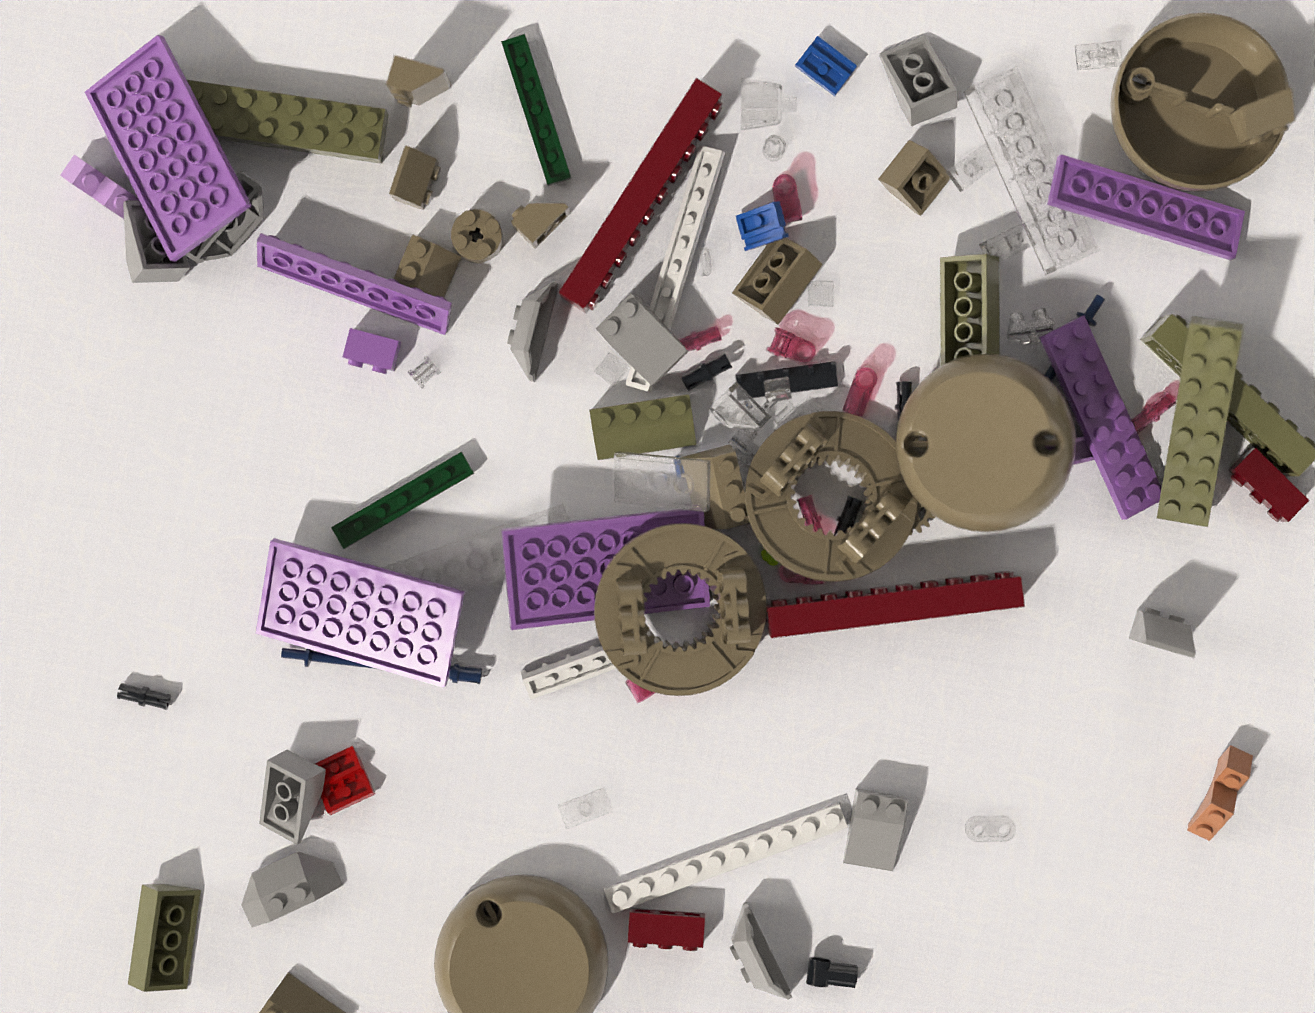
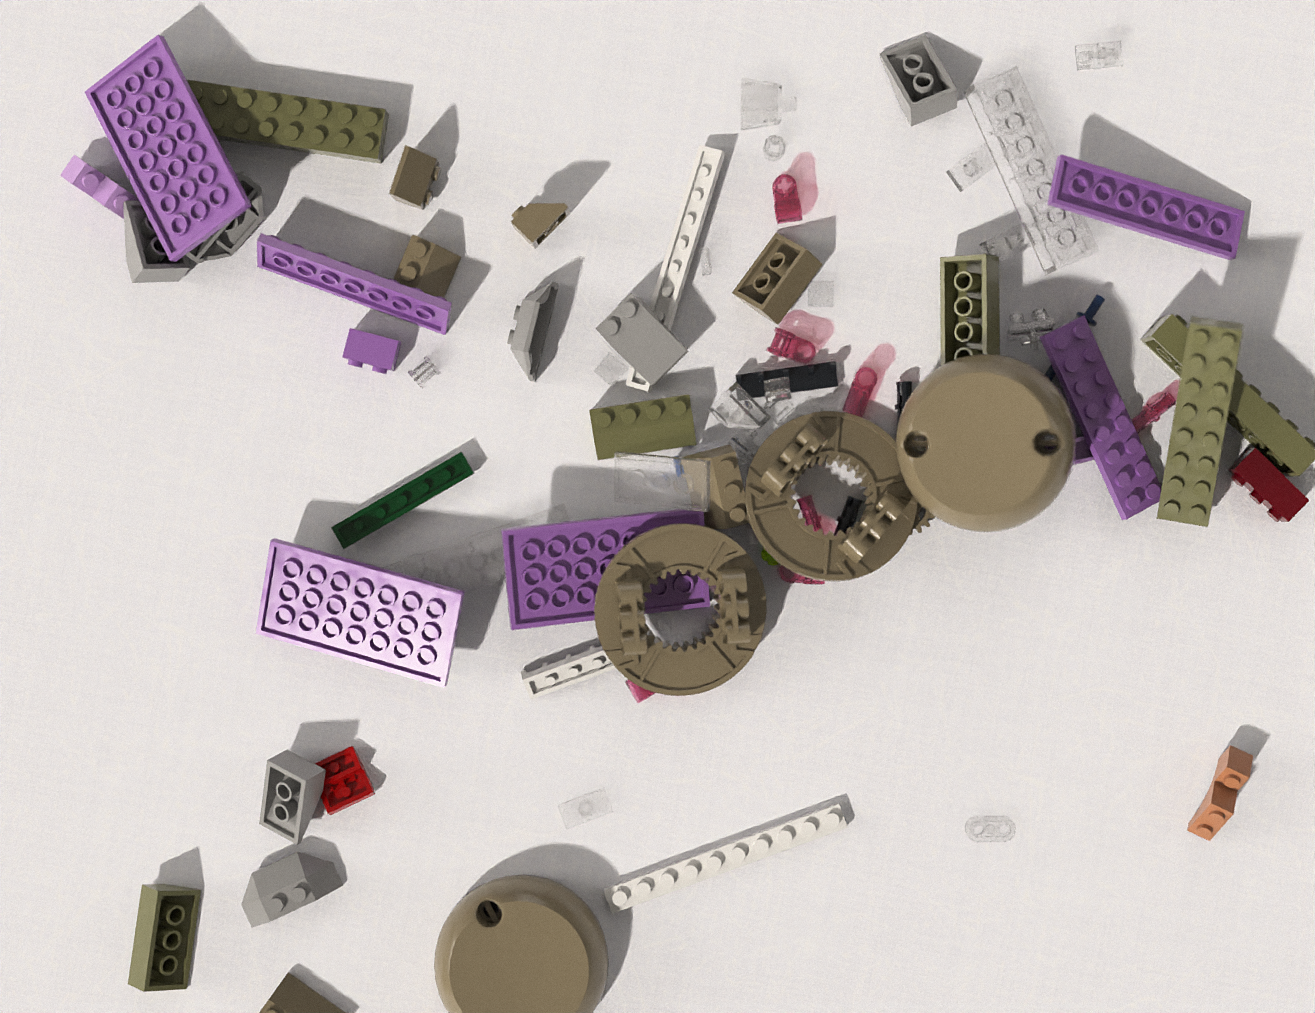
black pin [117,683,171,710] -> none
dark blue bar [281,648,482,684] -> none
dark tan slope [386,55,451,107] -> none
dark tan brick [451,209,504,263] -> none
dark green plate [501,34,572,186] -> none
dark red brick [558,78,723,313] -> none
dark red brick [628,908,705,951] -> none
clear pink pin [678,325,722,351] -> none
black pin [681,353,733,392] -> none
light grey wedge [730,902,793,999] -> none
blue plate [736,201,789,251] -> none
dark red brick [766,571,1025,638] -> none
blue plate [795,36,857,97] -> none
black piece [806,957,858,988] -> none
light grey slope [843,788,908,871] -> none
dark tan slope [878,140,951,216] -> none
dark tan cylinder [1110,13,1290,192] -> none
light grey slope [1129,607,1196,658] -> none
dark tan slope [1229,87,1295,145] -> none

